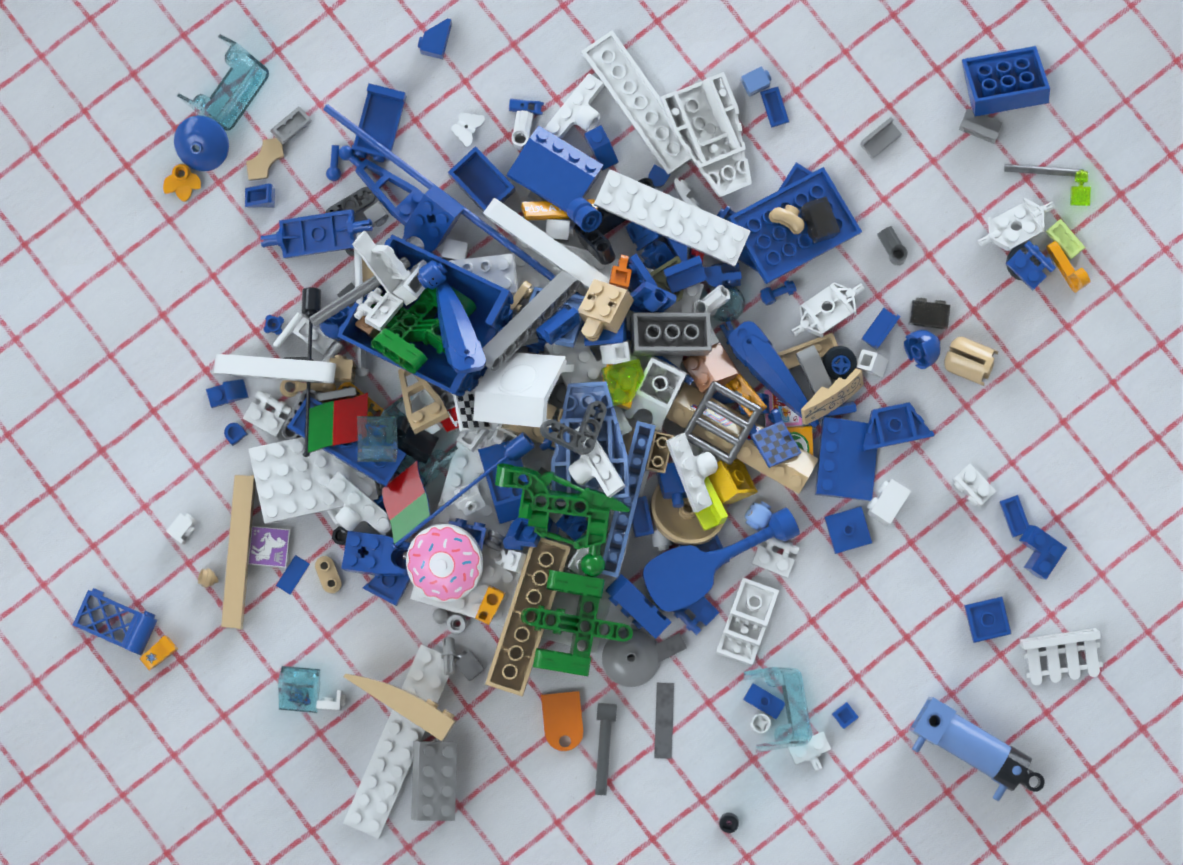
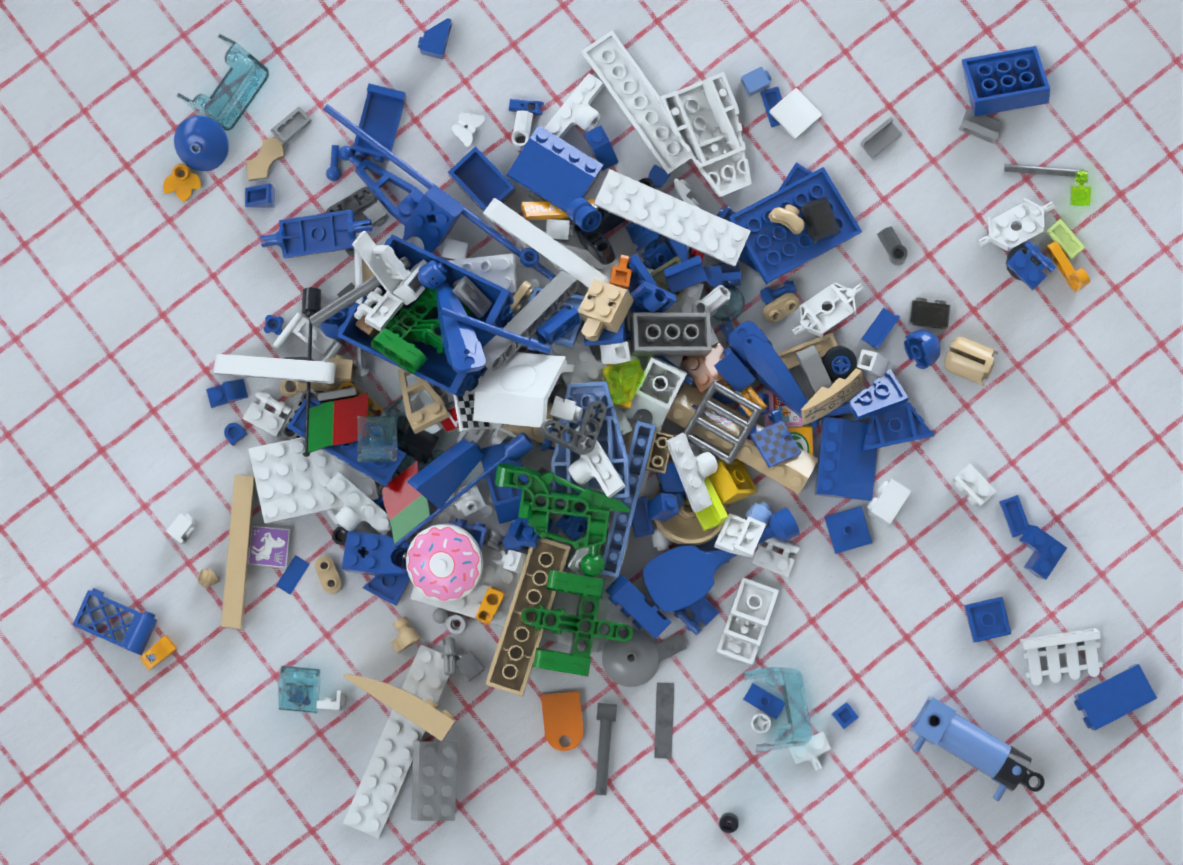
none -> tan piece [391,616,421,653]
none -> blue slope [407,438,485,509]
none -> blue bar [440,307,552,354]
none -> light grey panel [452,276,493,318]
none -> blue plate [520,248,539,268]
none -> white brick [550,396,583,423]
none -> blue brick [648,493,679,522]
none -> blue panel [714,347,756,393]
none -> white slope [714,513,766,557]
none -> tan plate [763,293,799,323]
none -> white slope [769,88,822,139]
none -> wing [848,369,909,421]
none -> blue panel [1074,664,1157,730]

